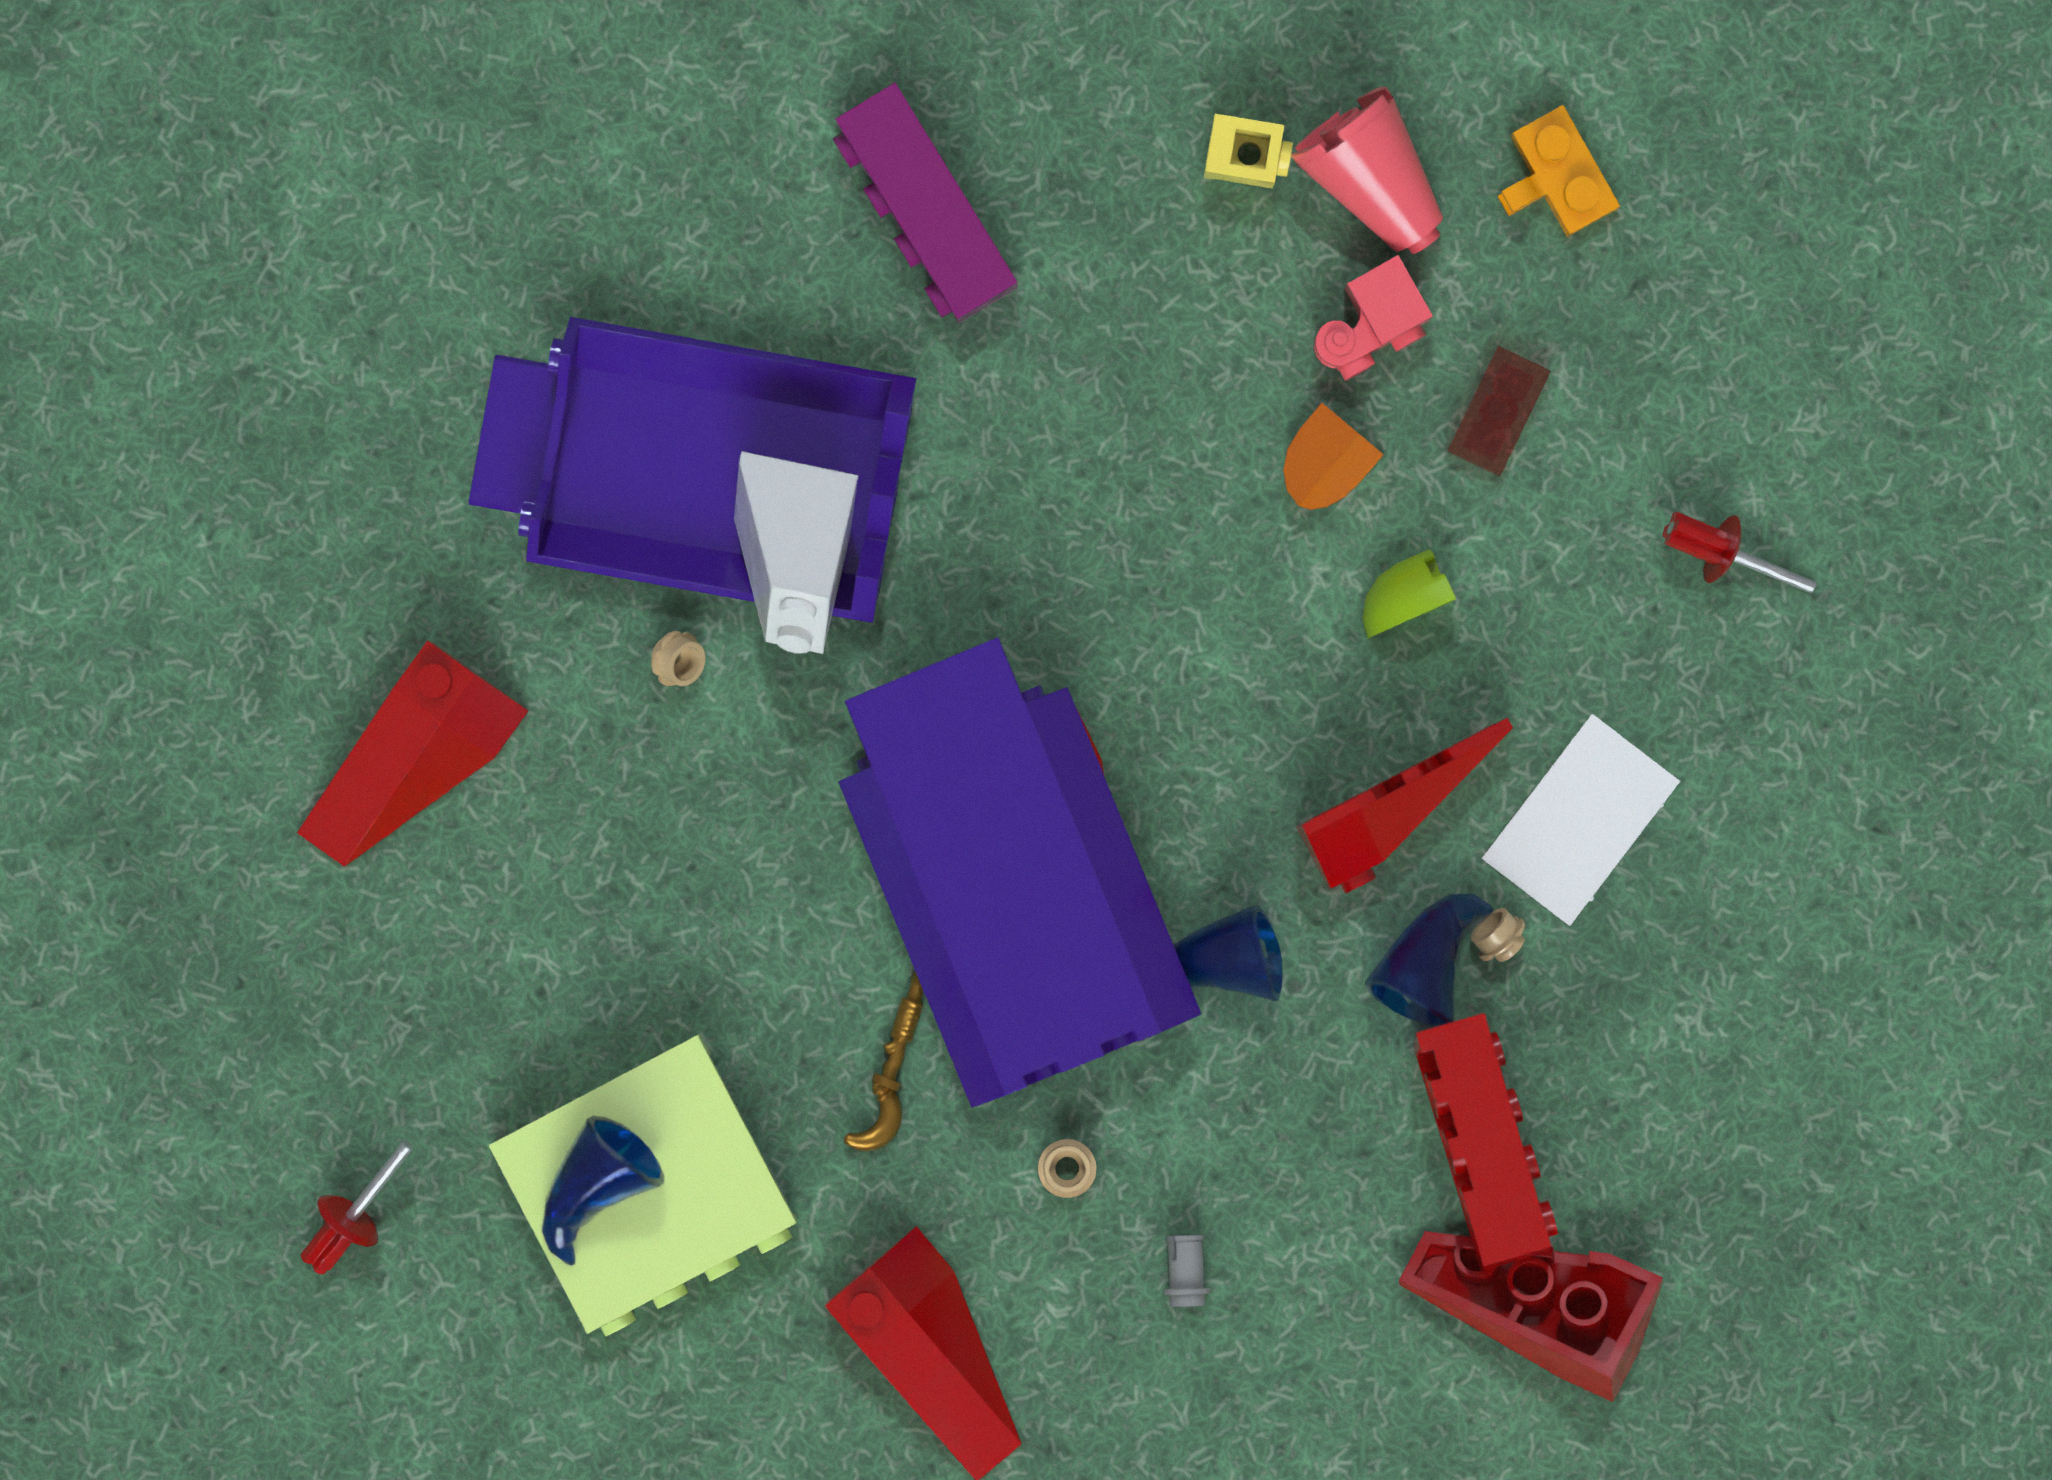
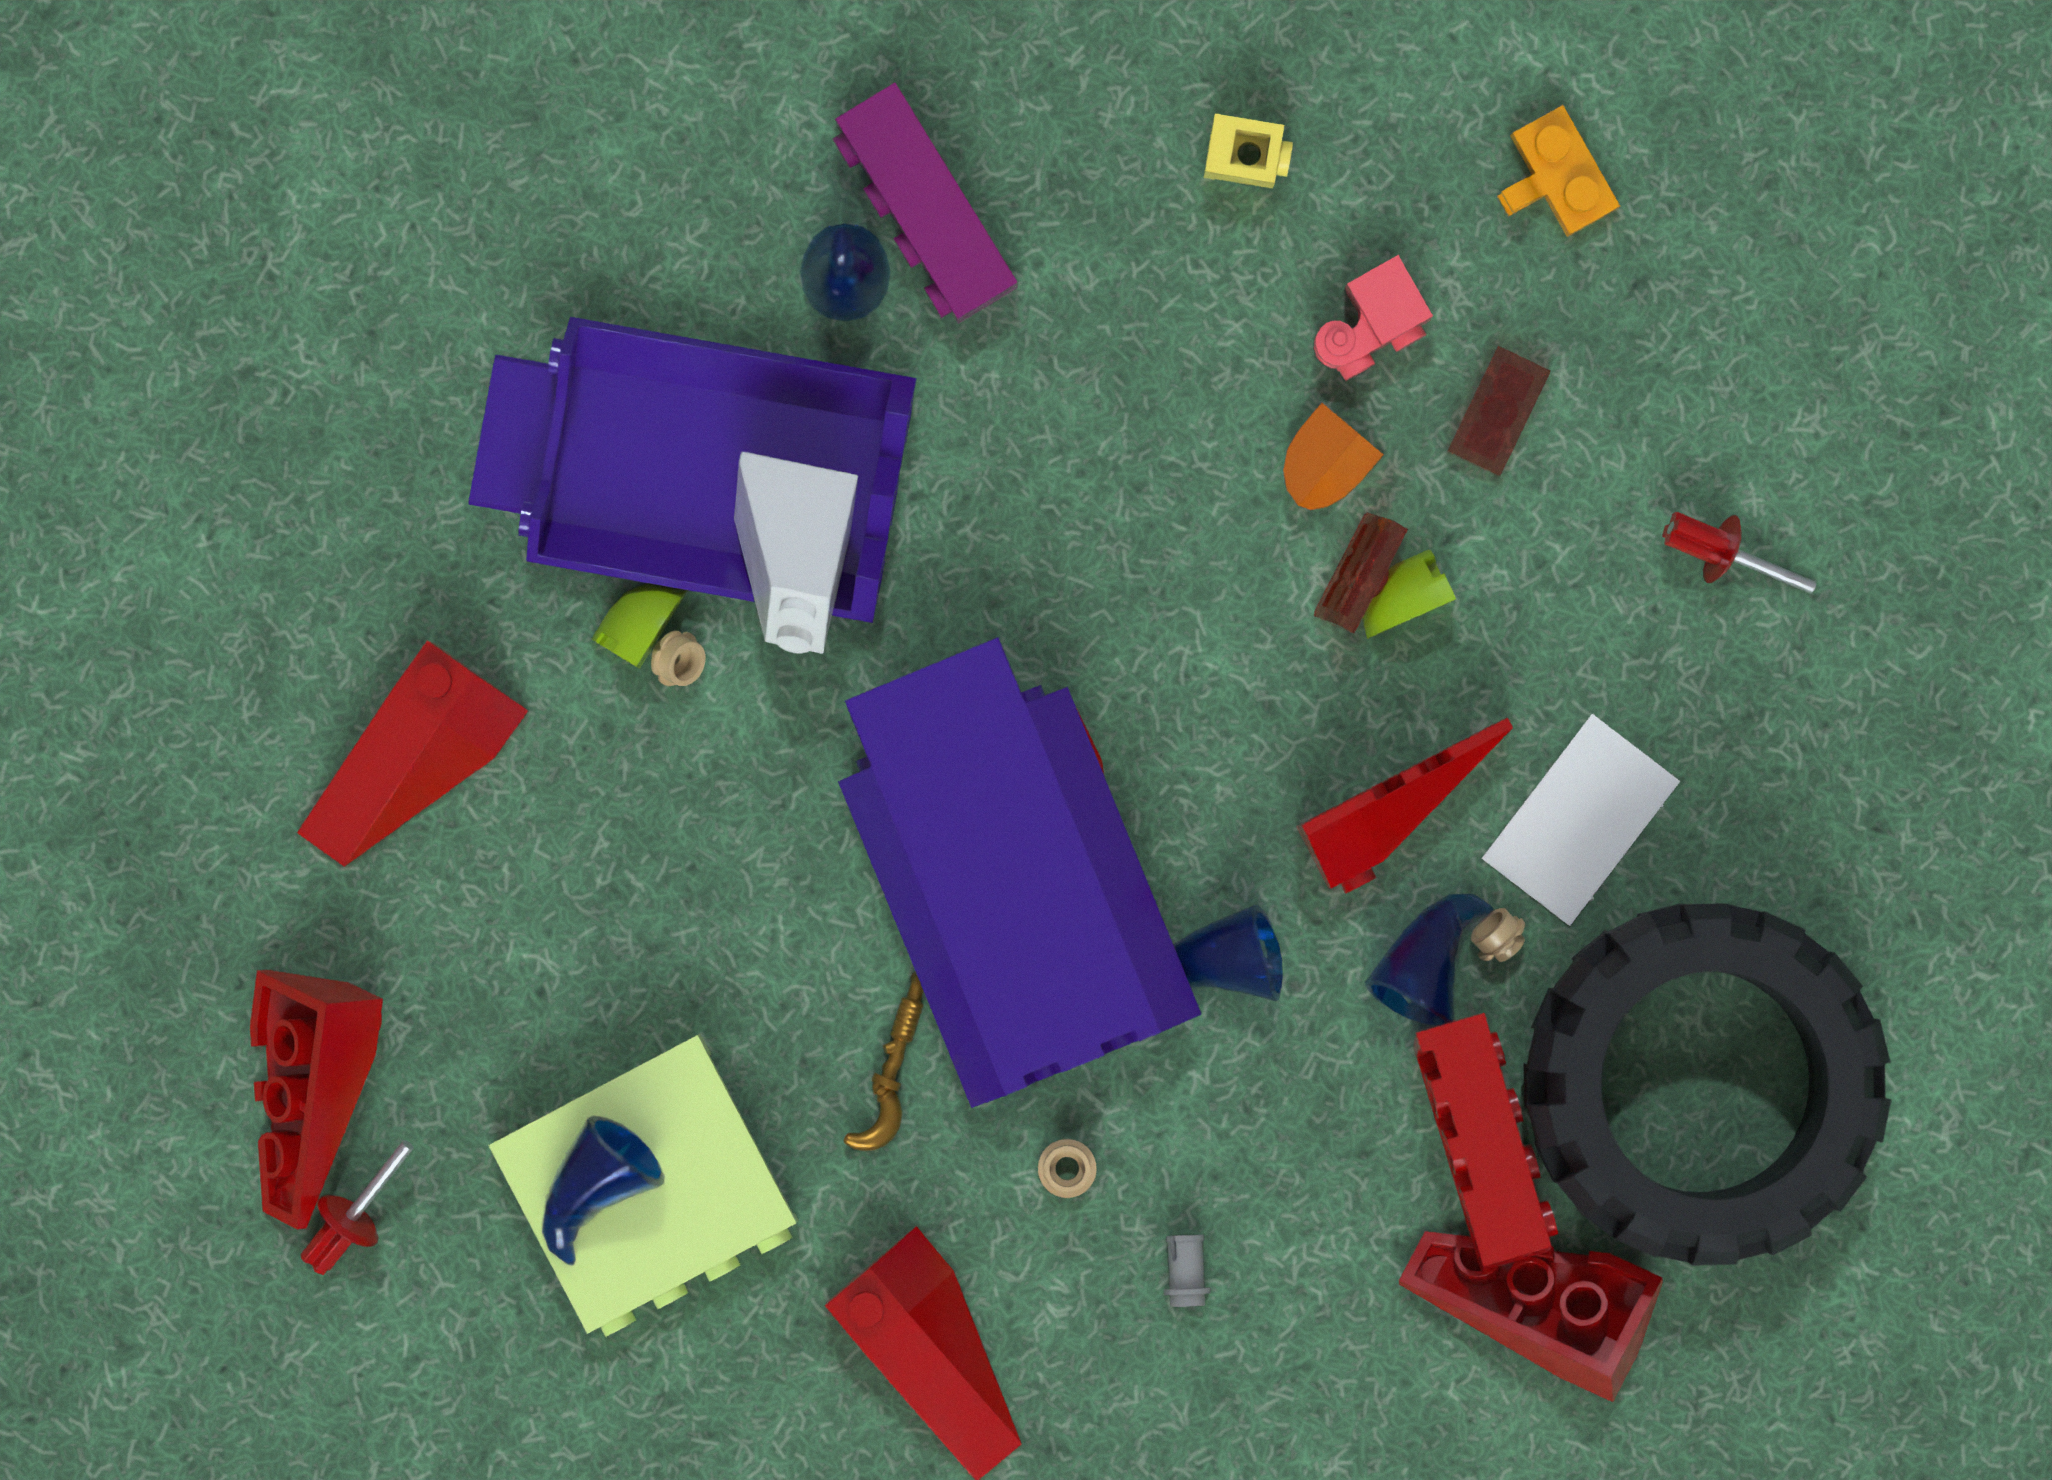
coral cone [1291,86,1443,254] -> none
none -> red wedge [250,970,383,1229]
none -> lime brick [591,583,688,669]
none -> clear blue hat [800,224,890,322]
none -> clear red plate [1314,512,1408,633]
none -> black tyre [1523,903,1892,1265]

